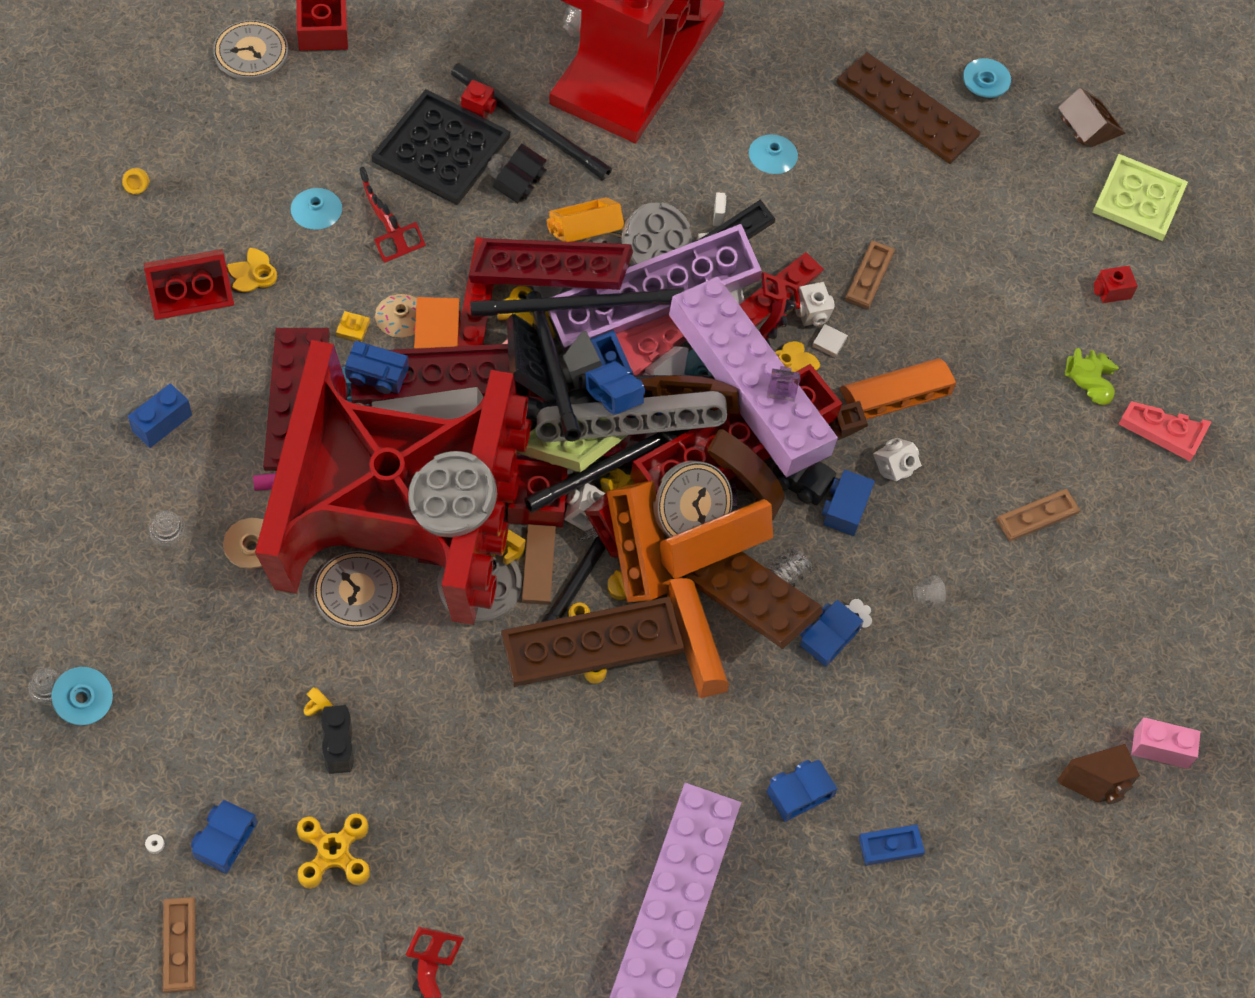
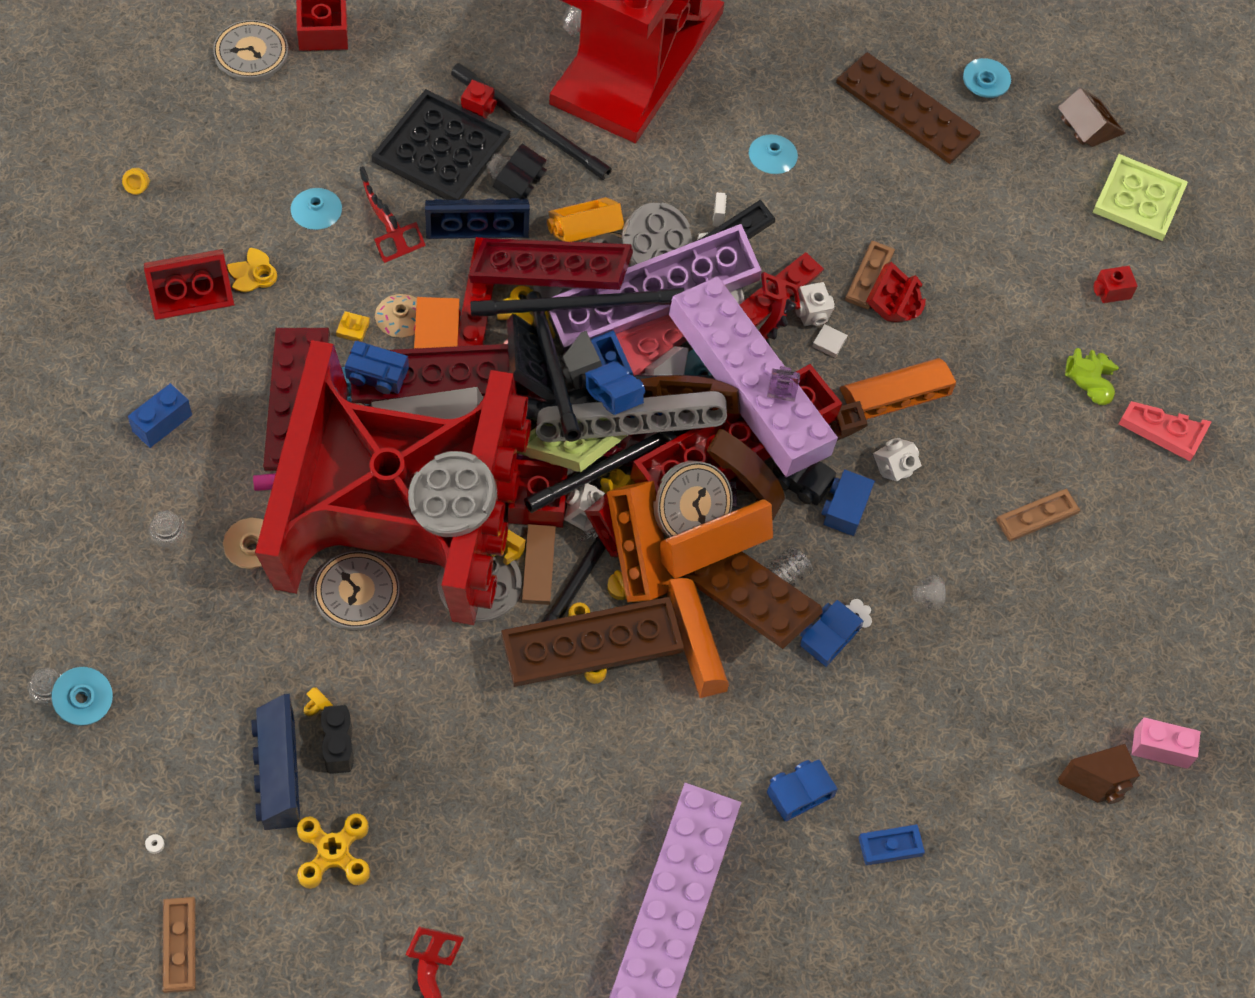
blue brick [191,800,258,874] -> none
yellow plate [775,341,821,374] -> none
none -> dark blue slope [251,694,300,830]
none -> dark blue slope [425,198,530,239]
none -> red slope [866,262,926,322]

